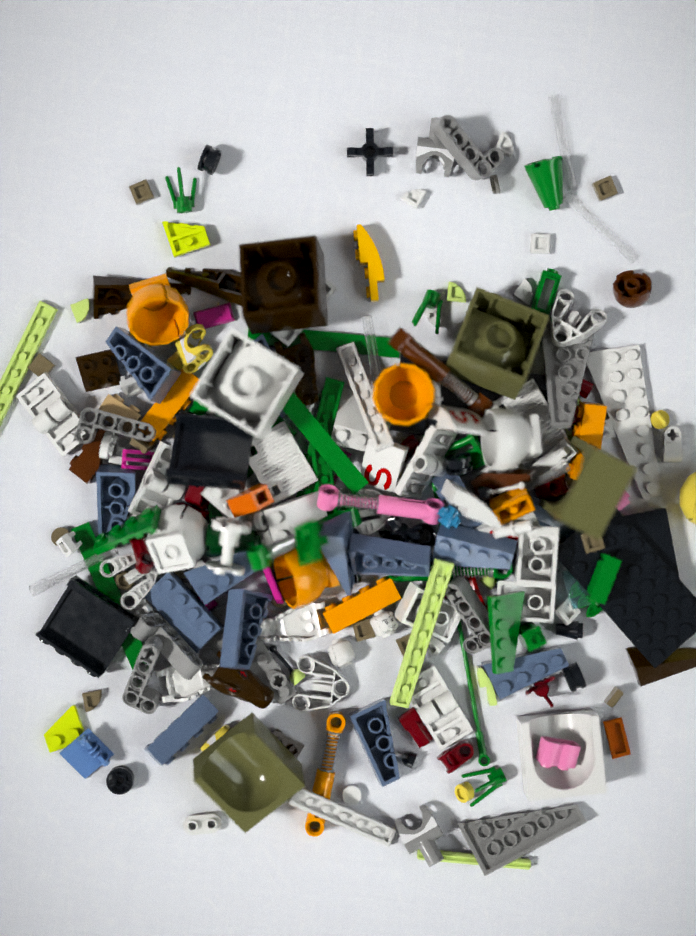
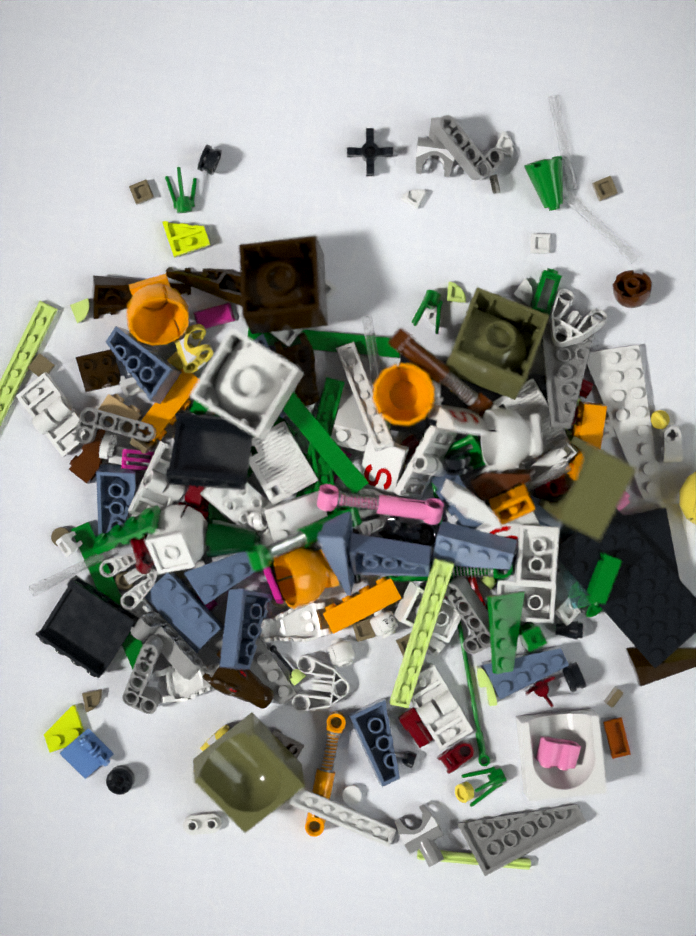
sand blue wedge [144,694,219,766] -> none
white piece [206,517,252,576] -> none
orange slope [226,483,274,518] -> none
light grey bush [270,671,287,690] -> none
green hinge [294,520,328,566] -> none
yellow slope [353,224,385,302] -> none
dark azure gear [437,505,462,529] -> none
hinge [478,482,526,502] -> none
white pin [493,519,534,539] -> none
dark tan tile [581,533,605,554] -> none

